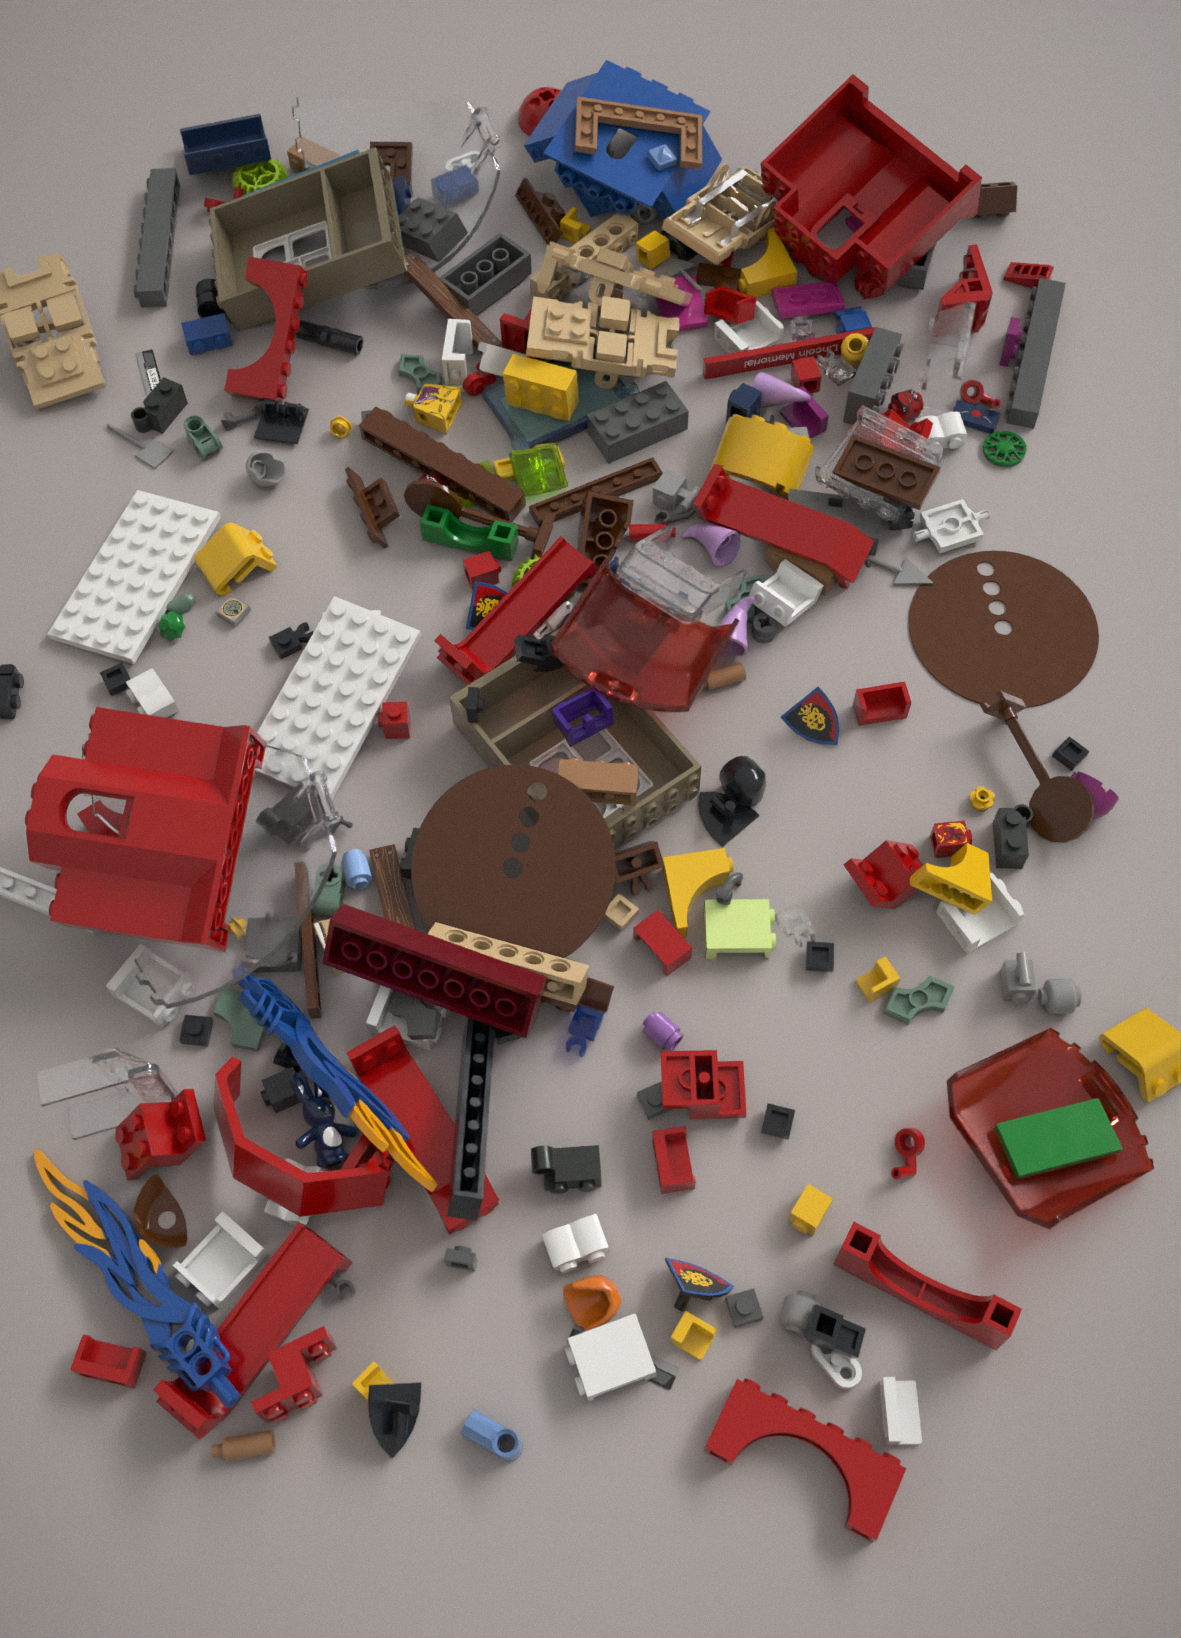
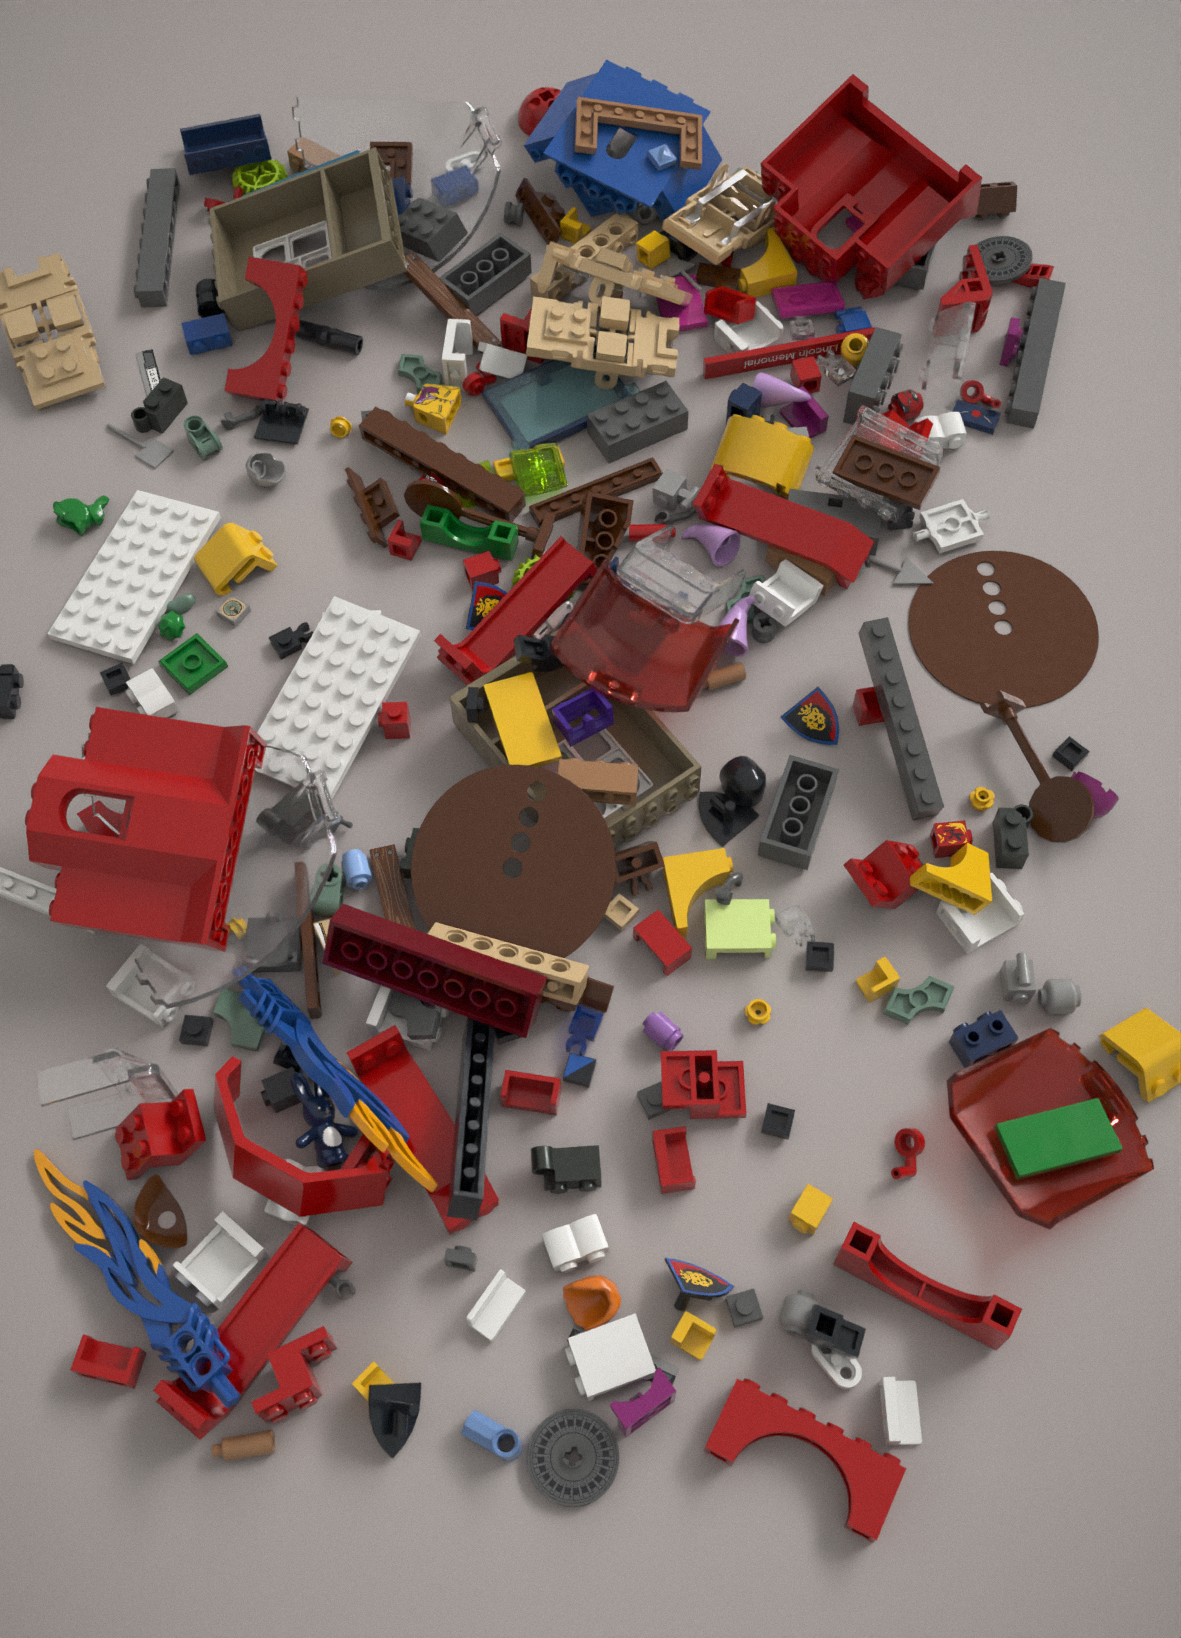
yellow brick [503,354,579,421] -> none
green wheel [983,431,1027,467] -> none
none -> green animal [53,495,109,536]
none -> green tile [158,633,228,695]
none -> red panel [387,520,422,561]
none -> white panel [466,1269,526,1342]
none -> yellow tile [483,672,562,767]
none -> red panel [500,1070,562,1116]
none -> dark grey wheel [504,201,524,225]
none -> piece [527,1409,619,1507]
none -> black tile [563,1053,597,1088]
none -> magenta piece [610,1368,676,1437]
none -> yellow plate [744,999,771,1025]
none -> dark grey brick [758,755,839,870]
none -> dark grey brick [858,617,944,820]
none -> dark blue brick [949,1010,1018,1070]
none -> piece [977,236,1033,284]

